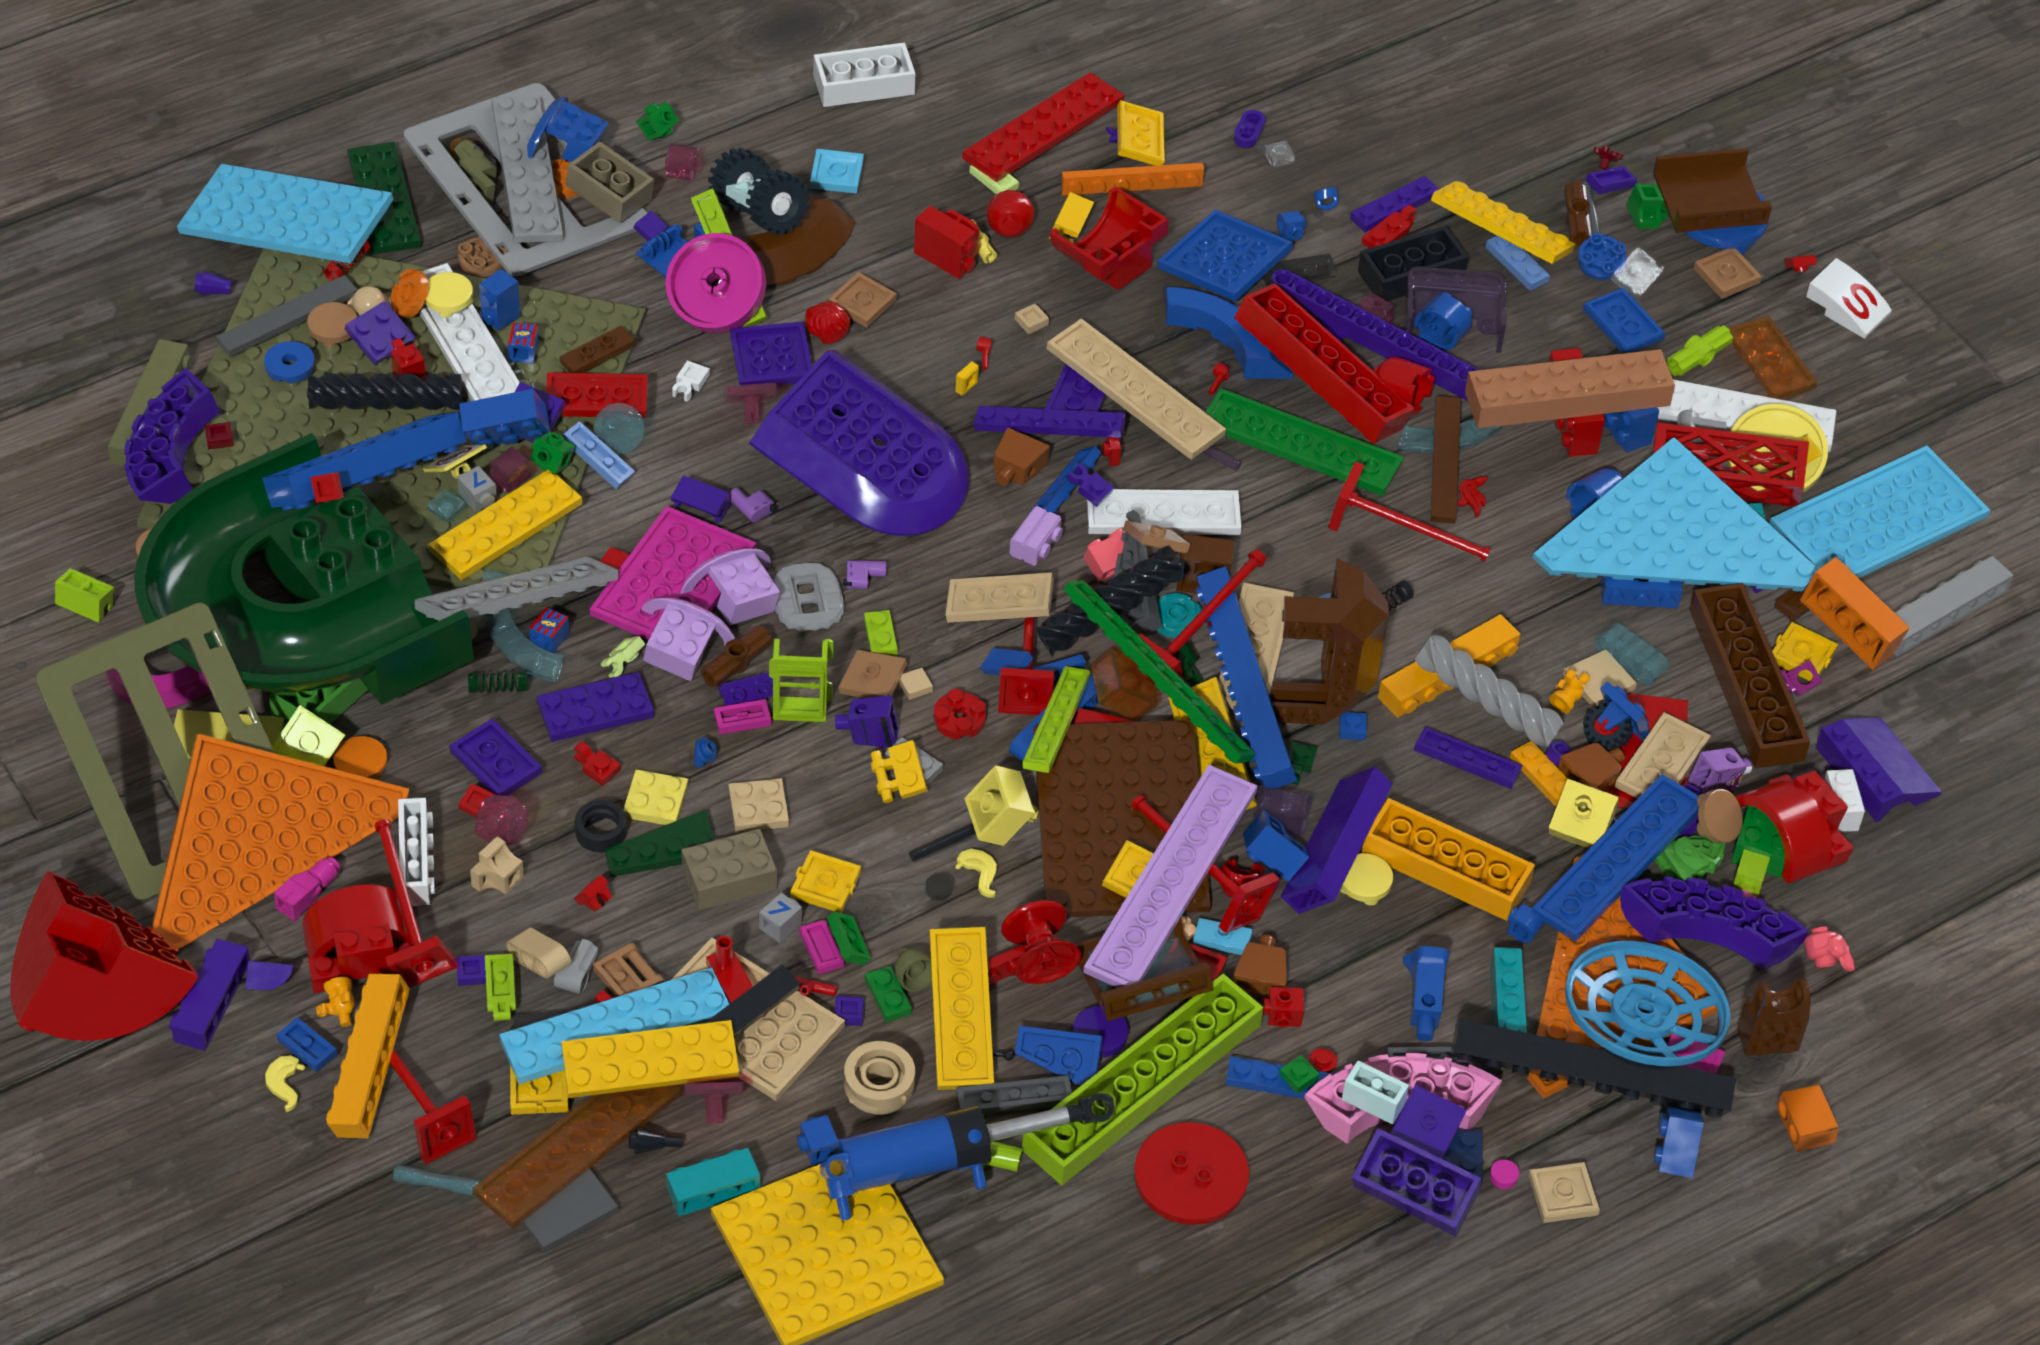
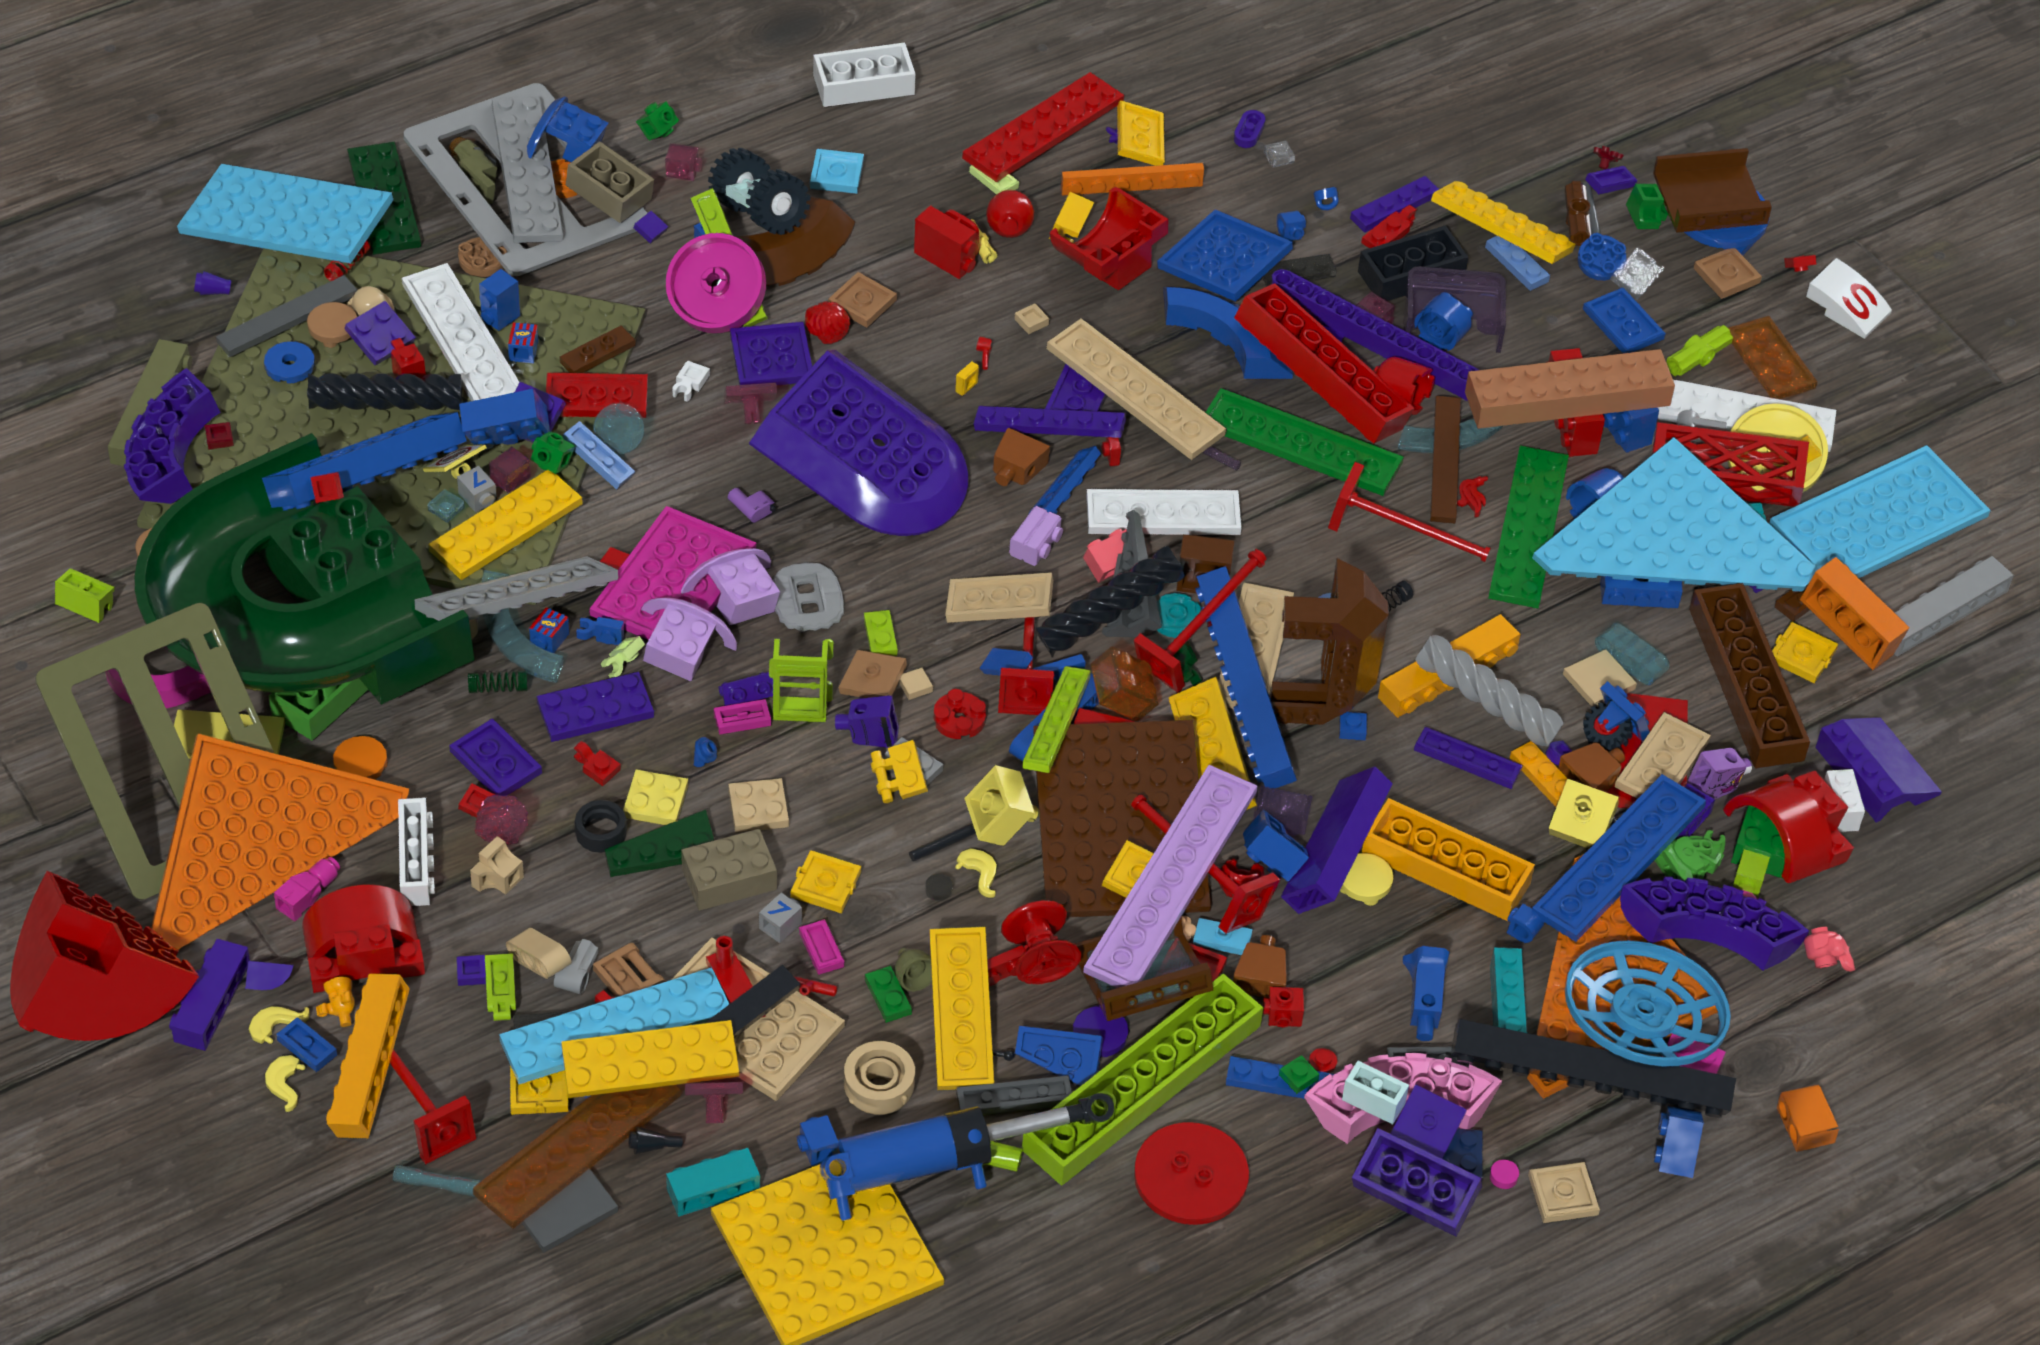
neon yellow tile [272,705,346,767] -> none
red tile [374,819,459,988] -> none
orange tile [391,268,428,318] -> none
light yellow tile [425,272,473,317] -> none
red tile [574,874,612,912] -> none
blue hinge [636,224,687,278] -> none
dark purple hinge [671,475,731,522] -> none
reddish brown piece [700,625,772,687] -> none
green plate [827,911,871,966] -> none
dark purple tile [835,996,864,1026] -> none
medium lavender piece [843,560,886,589] -> none
green plate [1063,580,1256,764] -> none
dark purple plate [1067,463,1114,507] -> none
medium nougat plate [1123,520,1190,553] -> none
red hand [1208,362,1229,395] -> none
dark green plate [1288,741,1318,785] -> none
light orange piece [1549,669,1590,714] -> none
medium nougat tile [1697,789,1743,844] -> none
reddish brown brick [1737,979,1811,1056] -> none
magenta bracket [1781,661,1822,697] -> none
none -> light yellow piece [249,1006,310,1044]
none -> blue plate [576,617,624,645]
none -> green plate [1488,446,1569,609]

